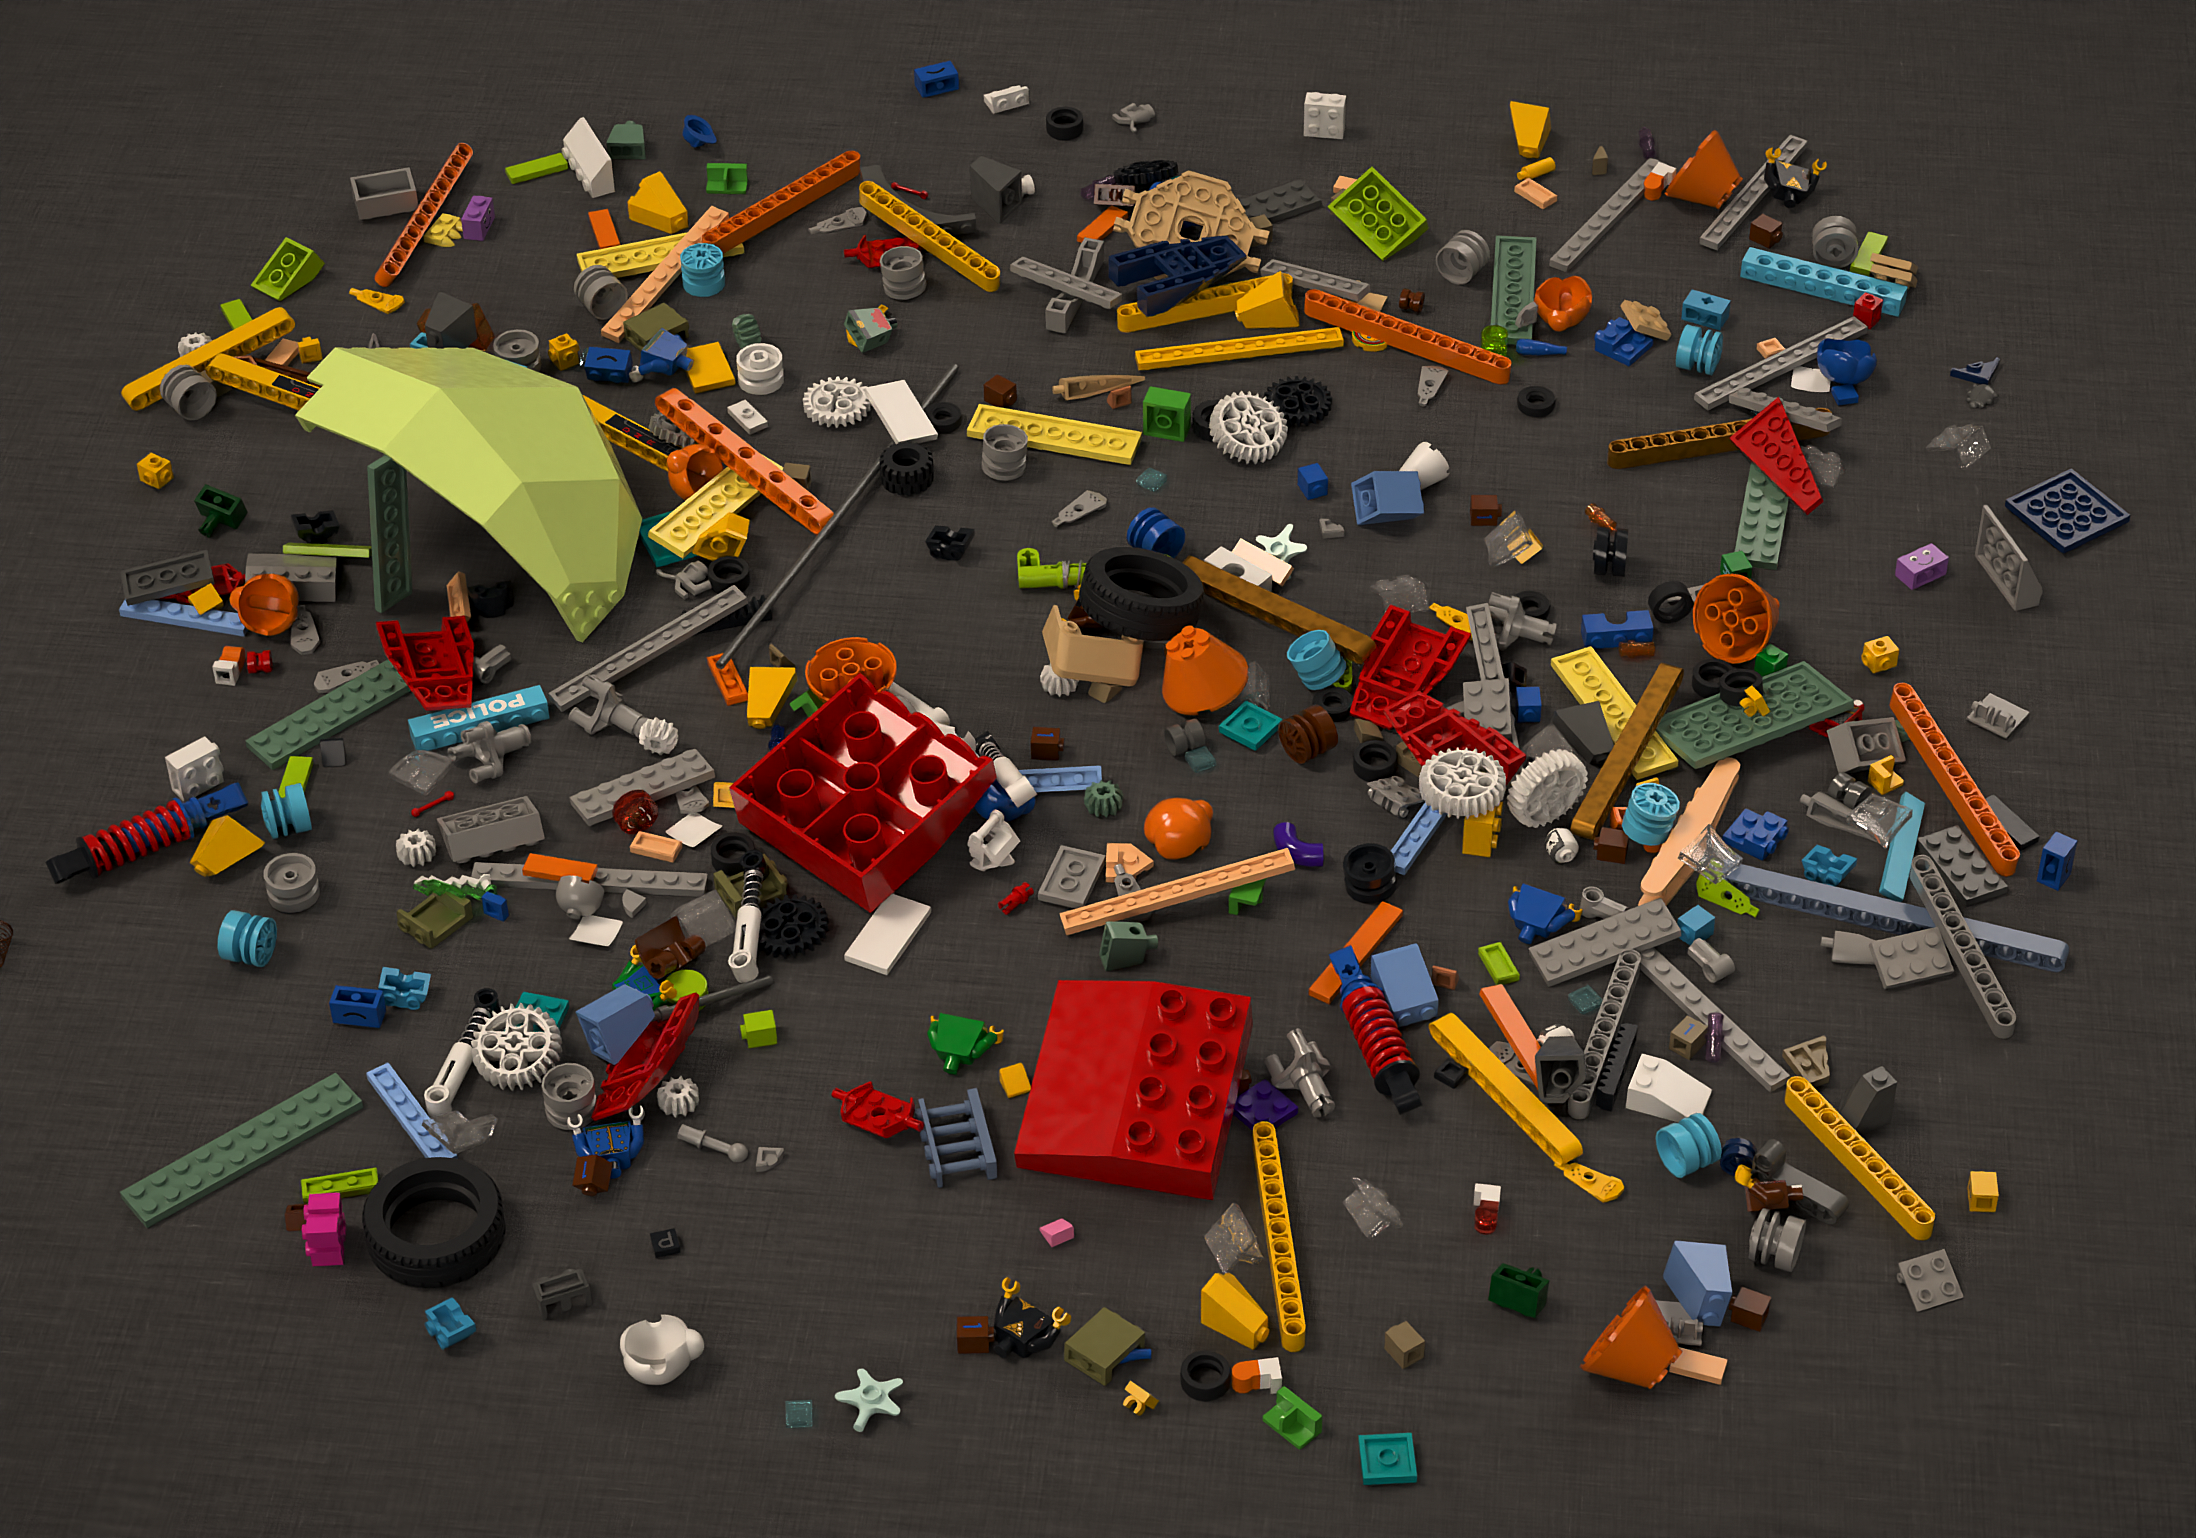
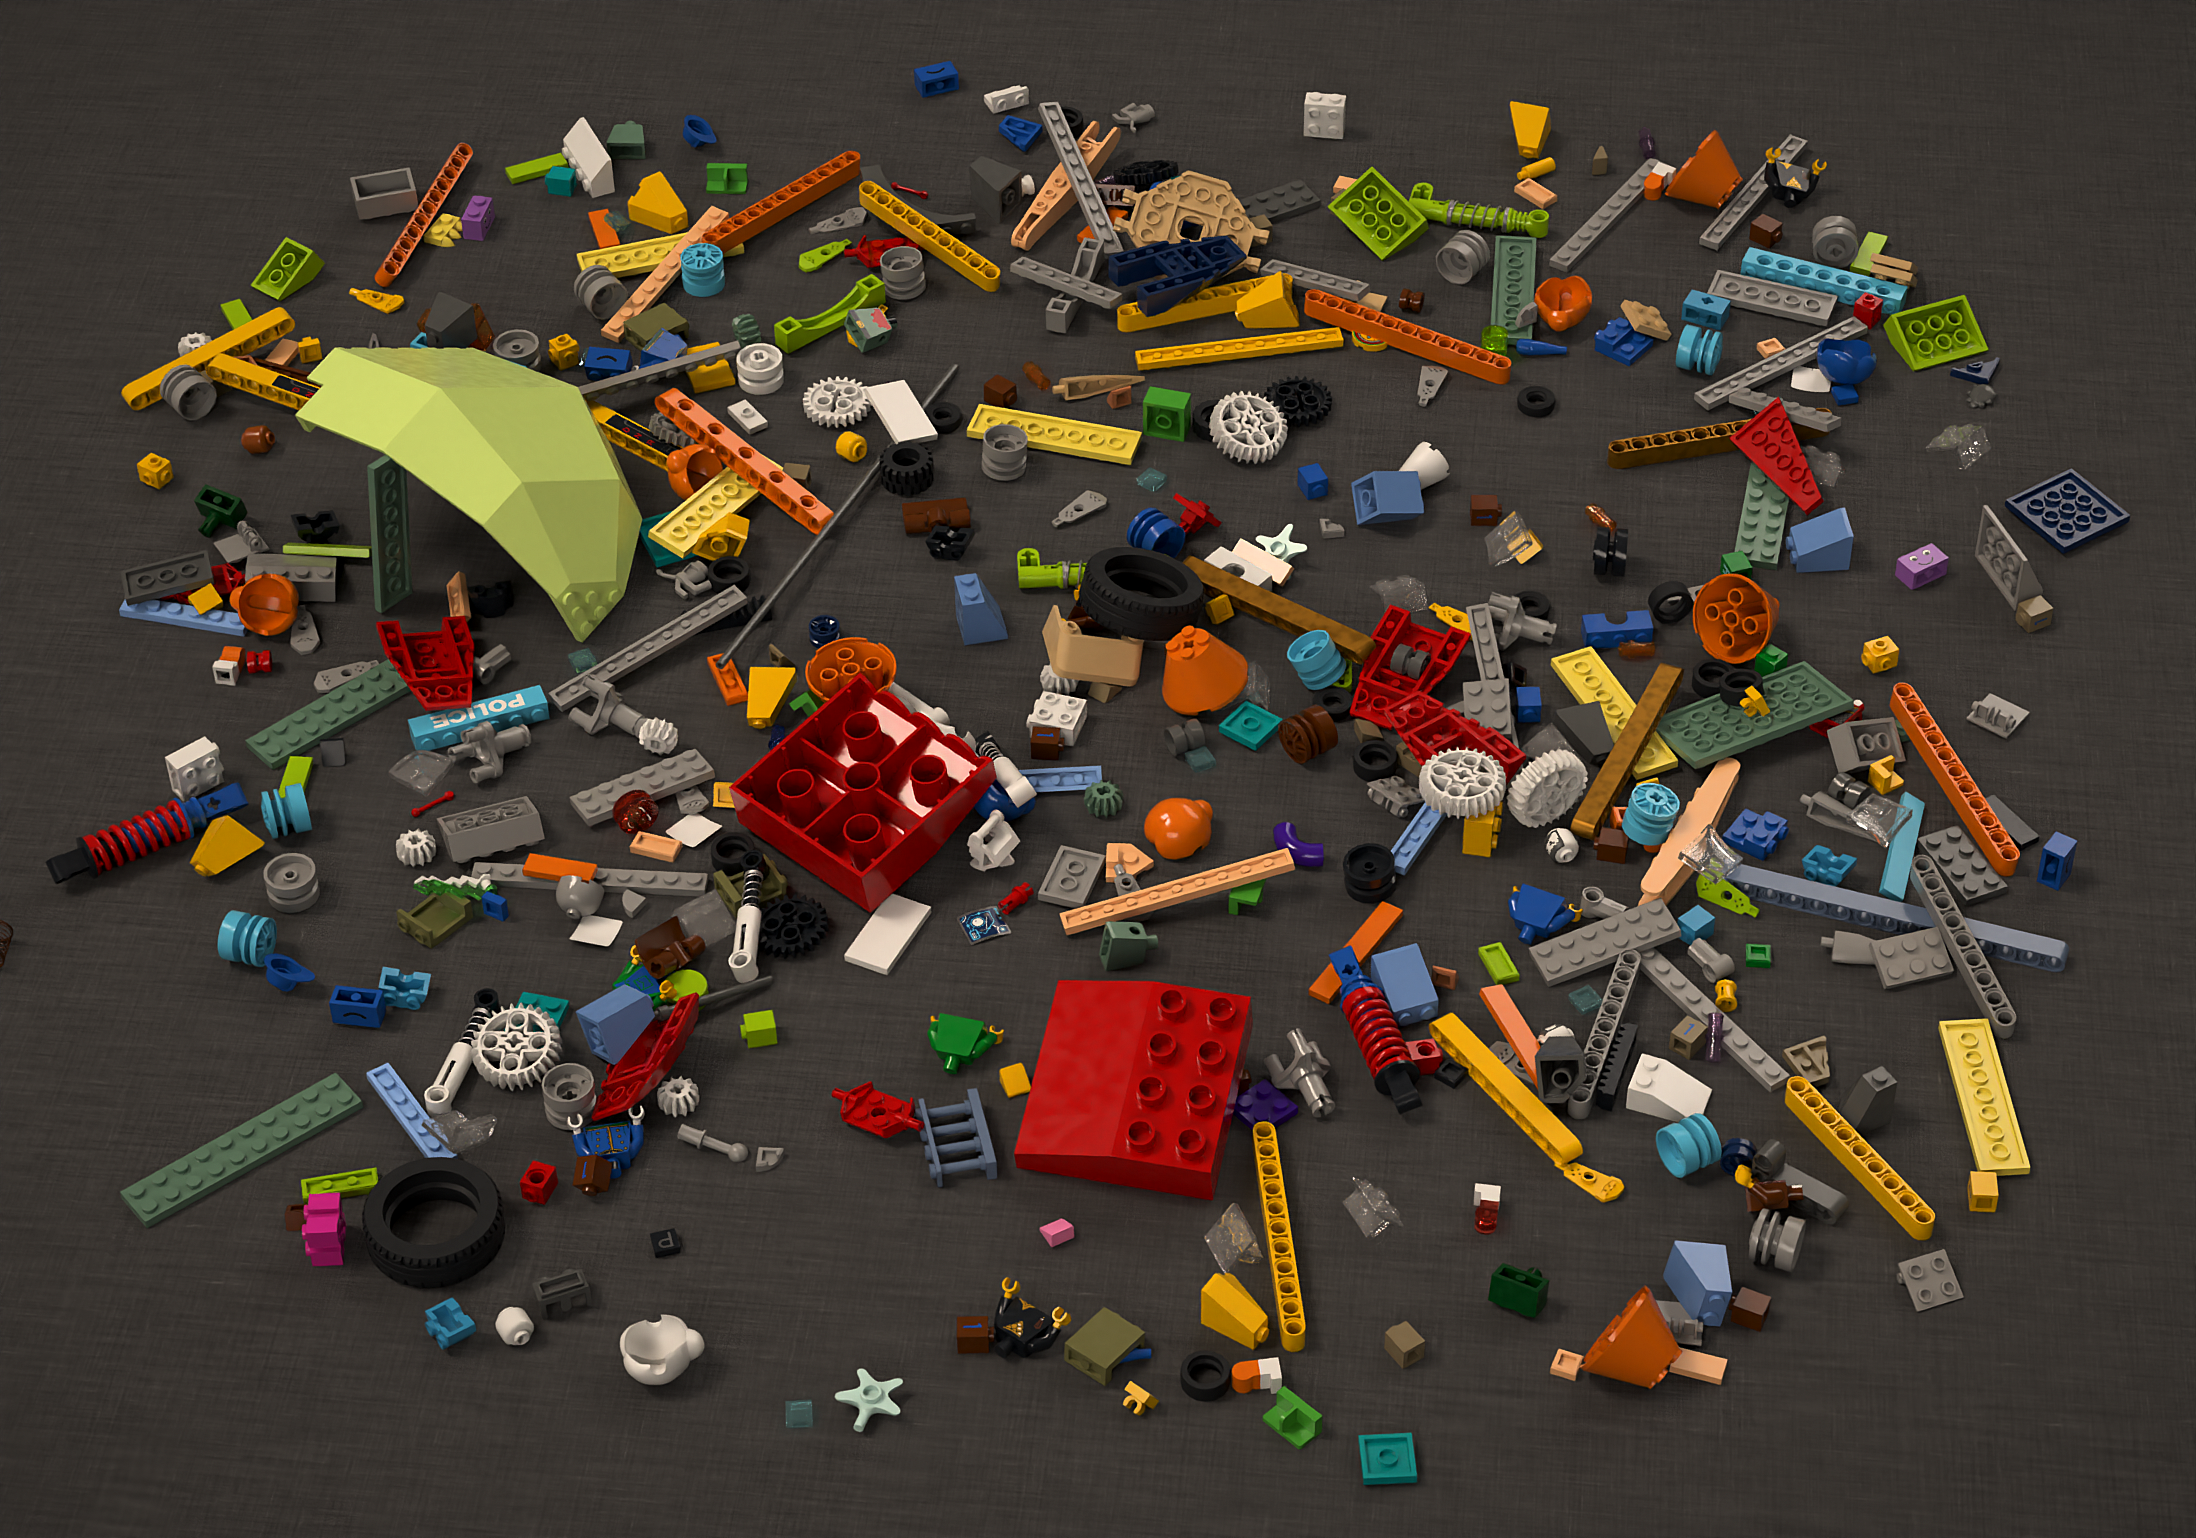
none -> light grey hinge [213,521,269,564]
none -> dark orange head [241,425,275,454]
none -> blue piece [264,953,315,991]
none -> white head [495,1307,534,1346]
none -> red brick [520,1160,558,1205]
none -> teal brick [545,166,577,197]
none -> clear light blue tile [568,648,597,674]
none -> light grey plate [578,340,741,401]
none -> clear light blue tile [604,211,631,232]
none -> lime arch [774,274,886,354]
none -> lime piece [799,239,852,273]
none -> dark blue wheel [809,615,840,648]
none -> yellow head [836,431,867,462]
none -> reddish brown panel [902,498,971,534]
none -> medium blue slope [954,573,1008,645]
none -> sticker [957,906,1011,945]
none -> blue wing [999,115,1043,152]
none -> light nougat piece [1011,121,1121,251]
none -> clear orange pin [1022,361,1051,390]
none -> white brick [1027,691,1087,746]
none -> light grey plate [1038,102,1124,259]
none -> red piece [1173,493,1222,535]
none -> yellow tile [1205,594,1234,624]
none -> dark grey wheel [1390,644,1431,680]
none -> red brick [1405,1038,1443,1075]
none -> lime piece [1409,183,1549,238]
none -> light nougat tile [1550,1349,1584,1381]
none -> light grey plate [1707,270,1838,326]
none -> yellow bush [1715,979,1737,1012]
none -> green tile [1745,944,1771,968]
none -> medium blue slope [1786,508,1854,573]
none -> lime slope [1883,295,1989,372]
none -> light yellow plate [1938,1019,2031,1176]
none -> dark tan brick [2015,595,2053,633]

